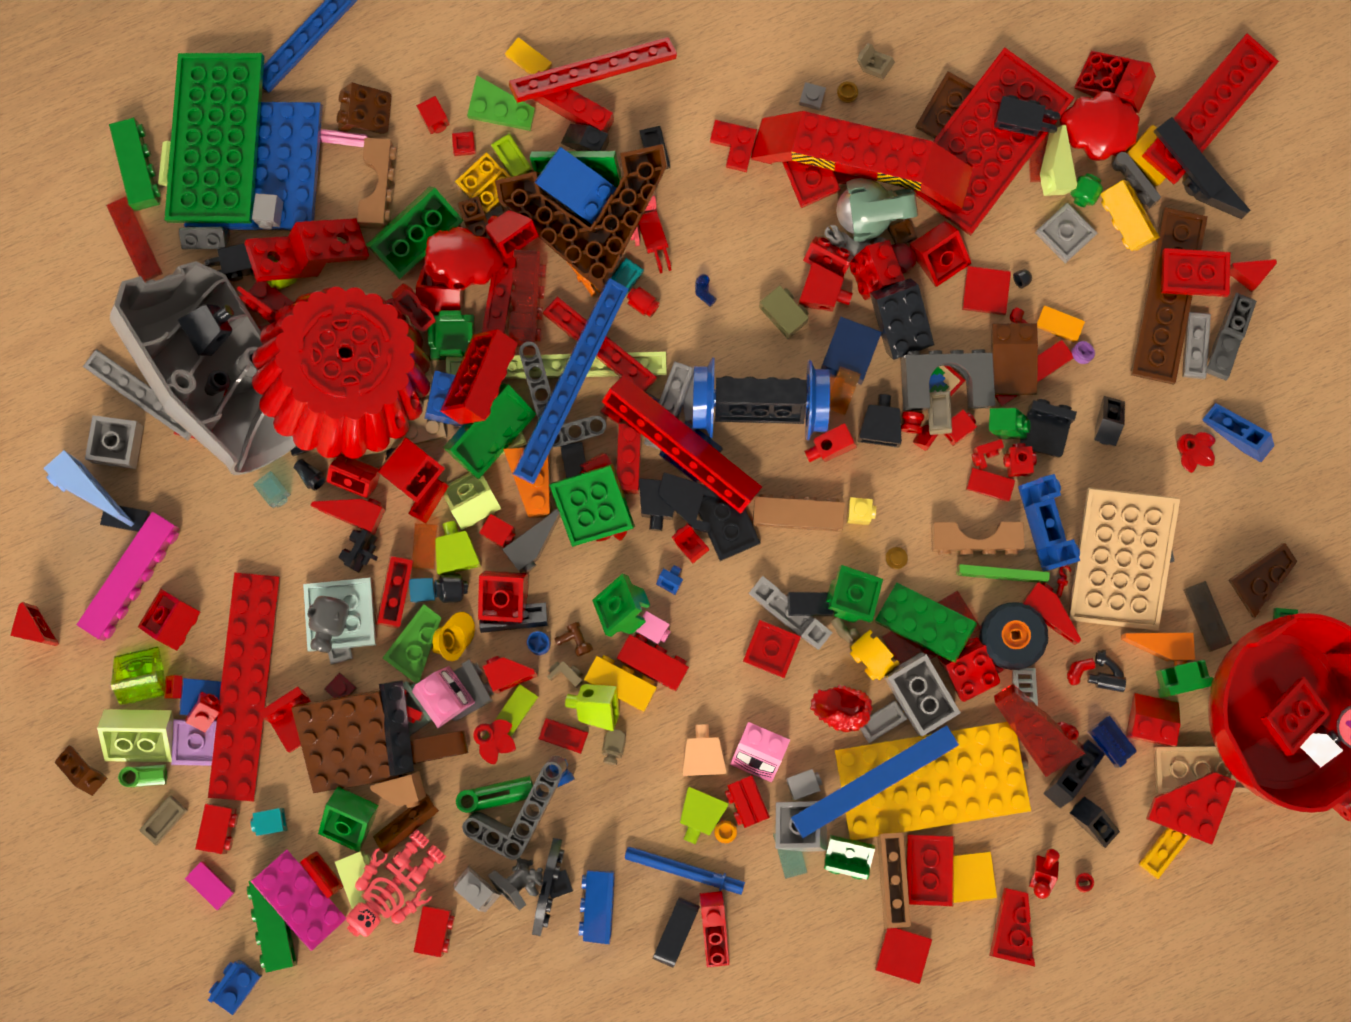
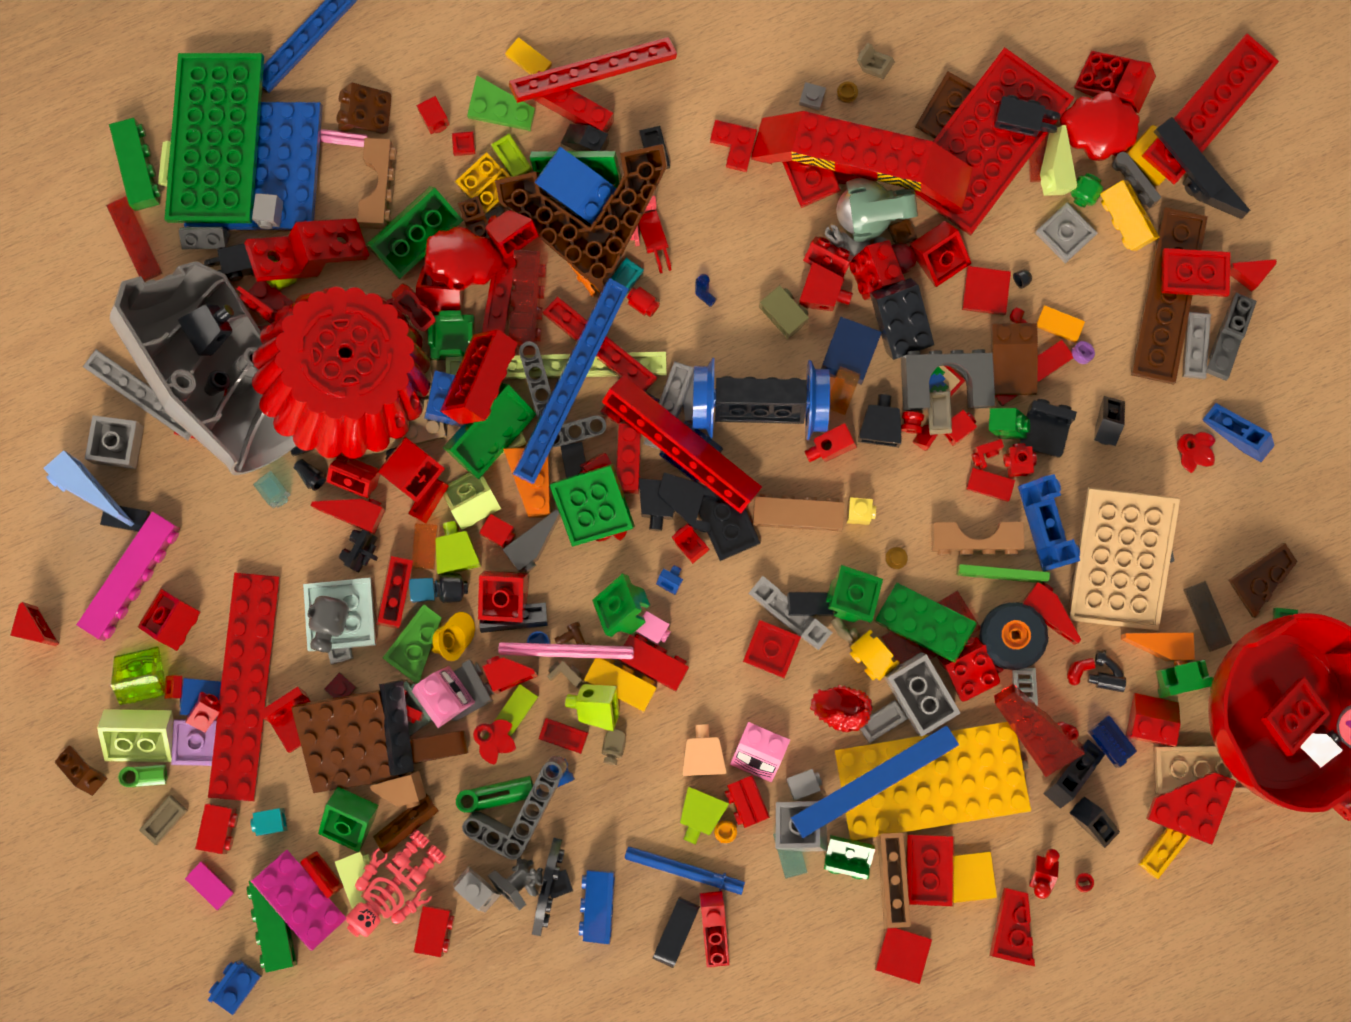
red hand [1056,565,1072,598] -> none
none -> bright pink axle [498,642,634,659]

